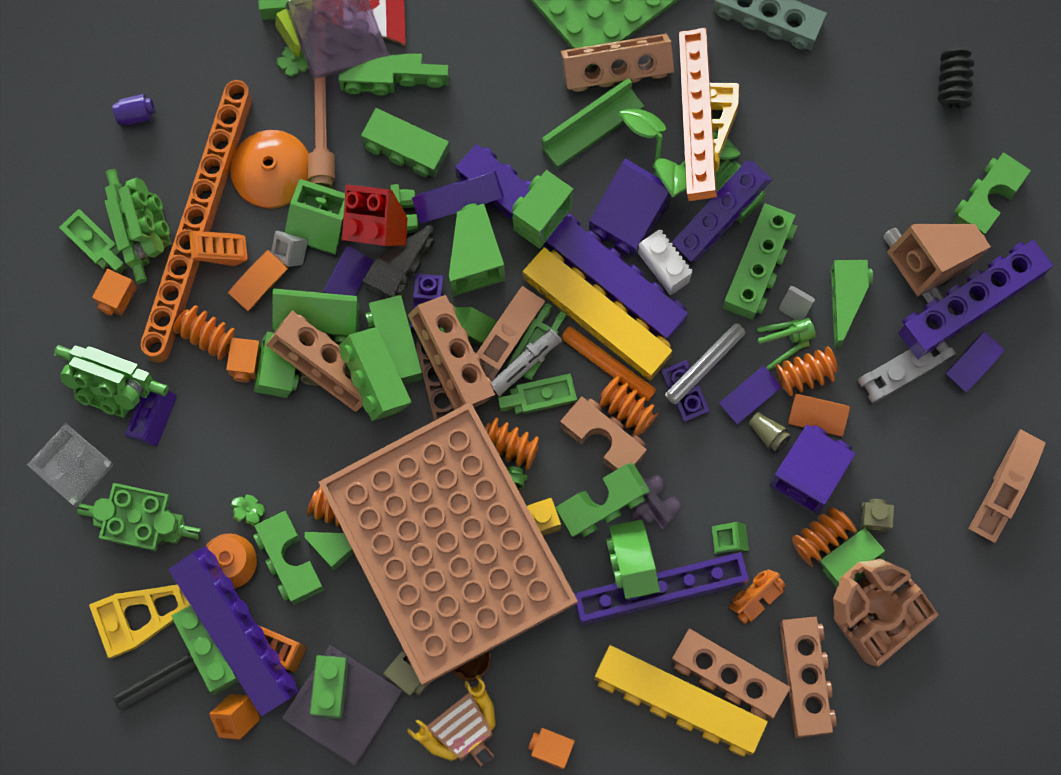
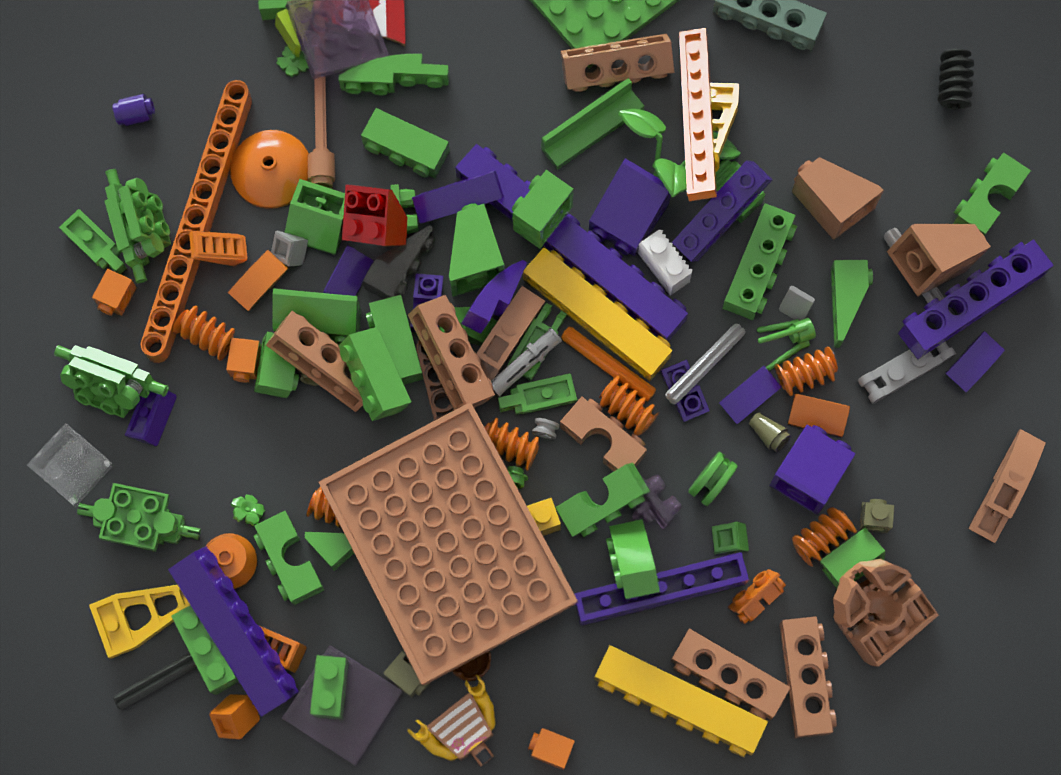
none -> dark purple slope [461,260,527,334]
none -> light grey bush [532,418,559,440]
none -> bright green head [688,452,738,506]
none -> nougat slope [792,157,884,240]

